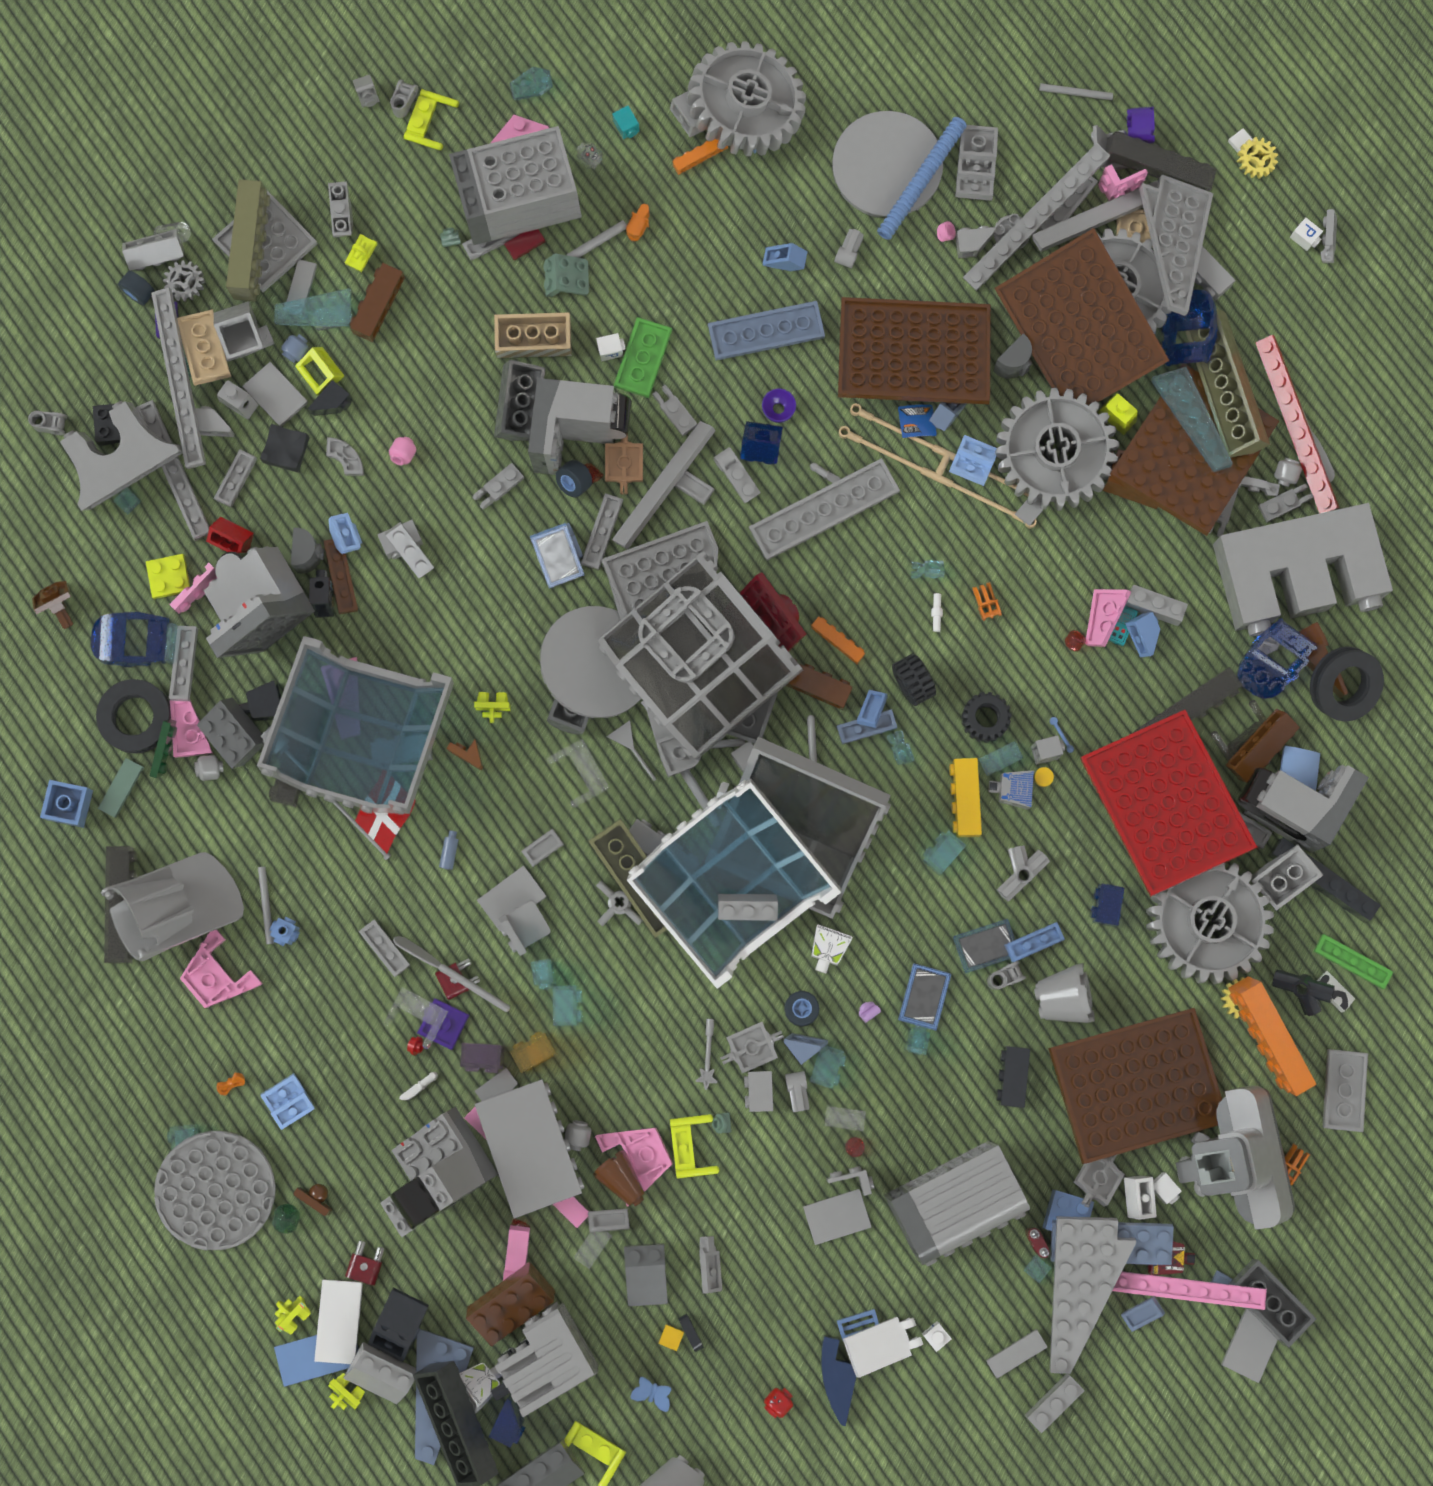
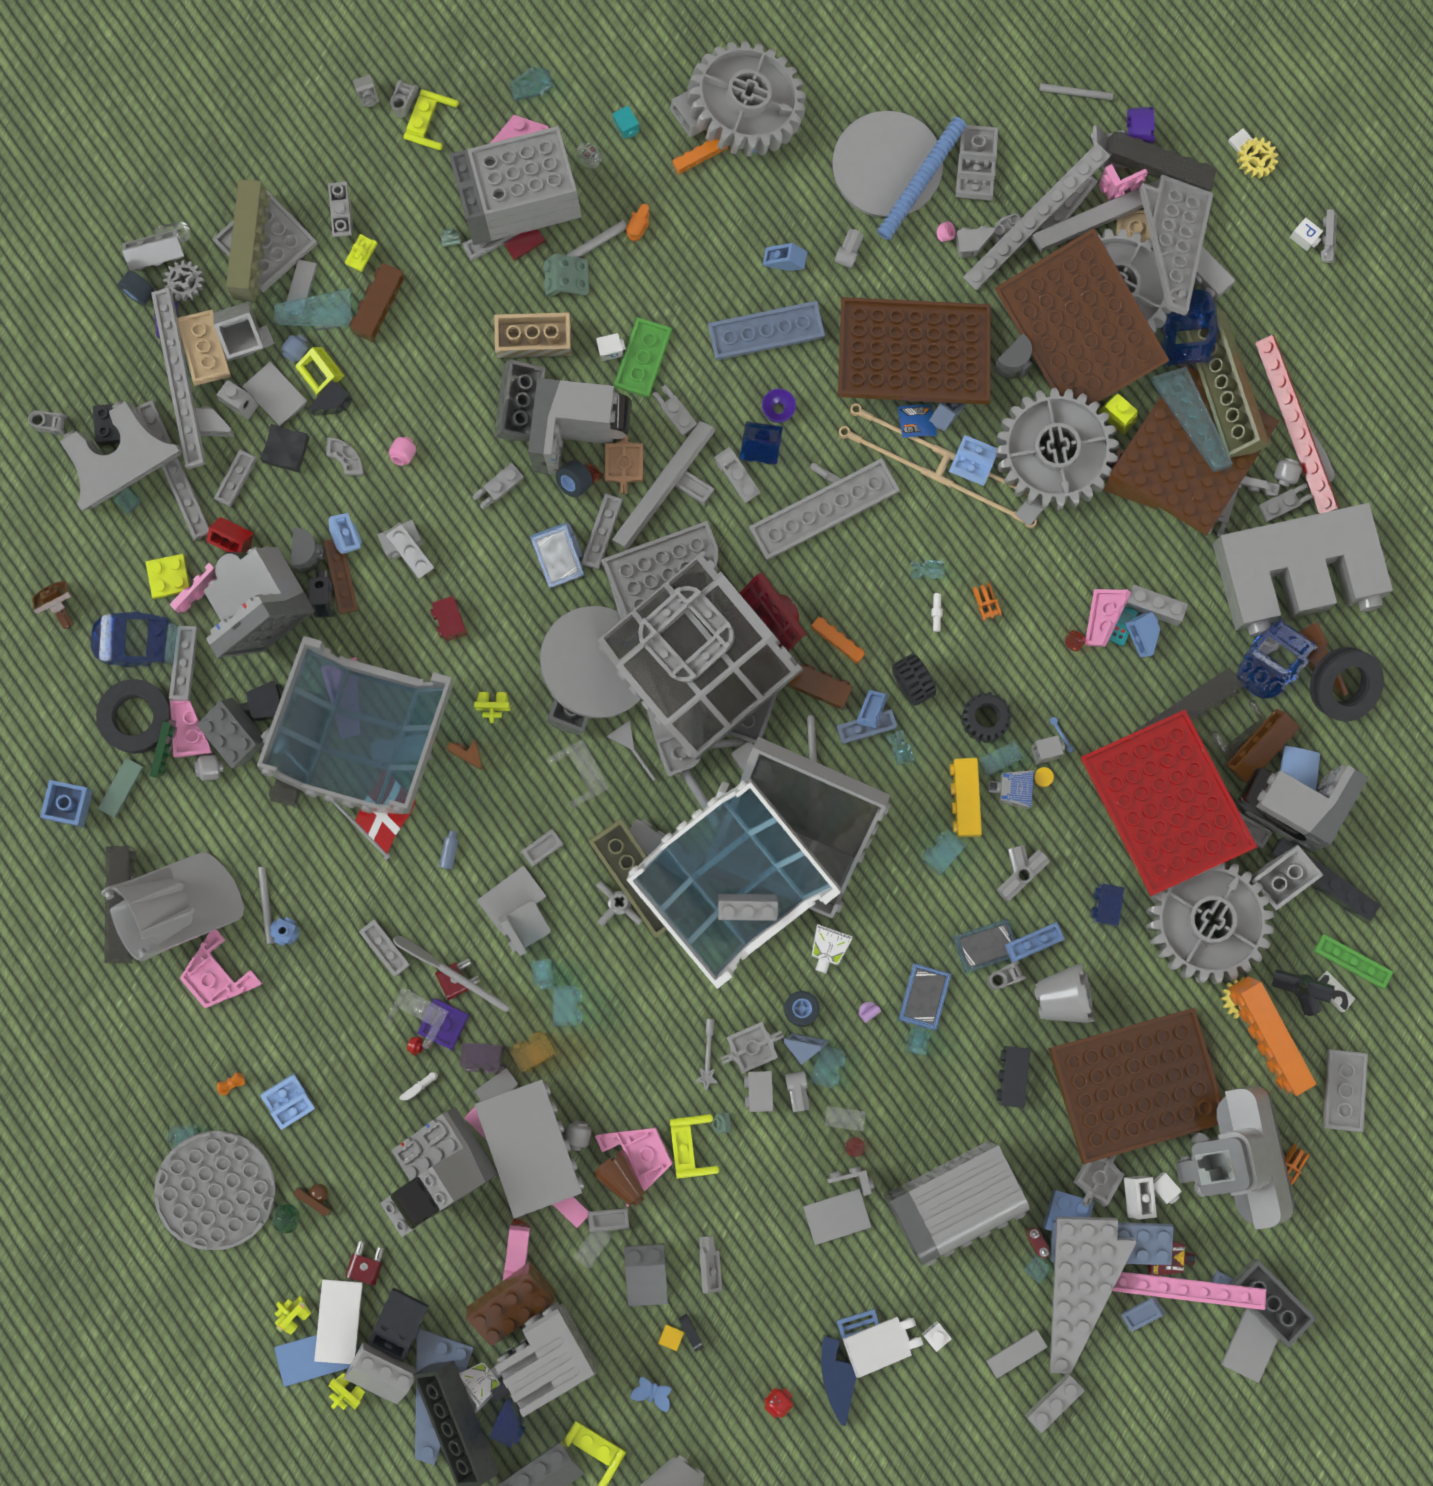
none -> dark red brick [430,596,467,642]

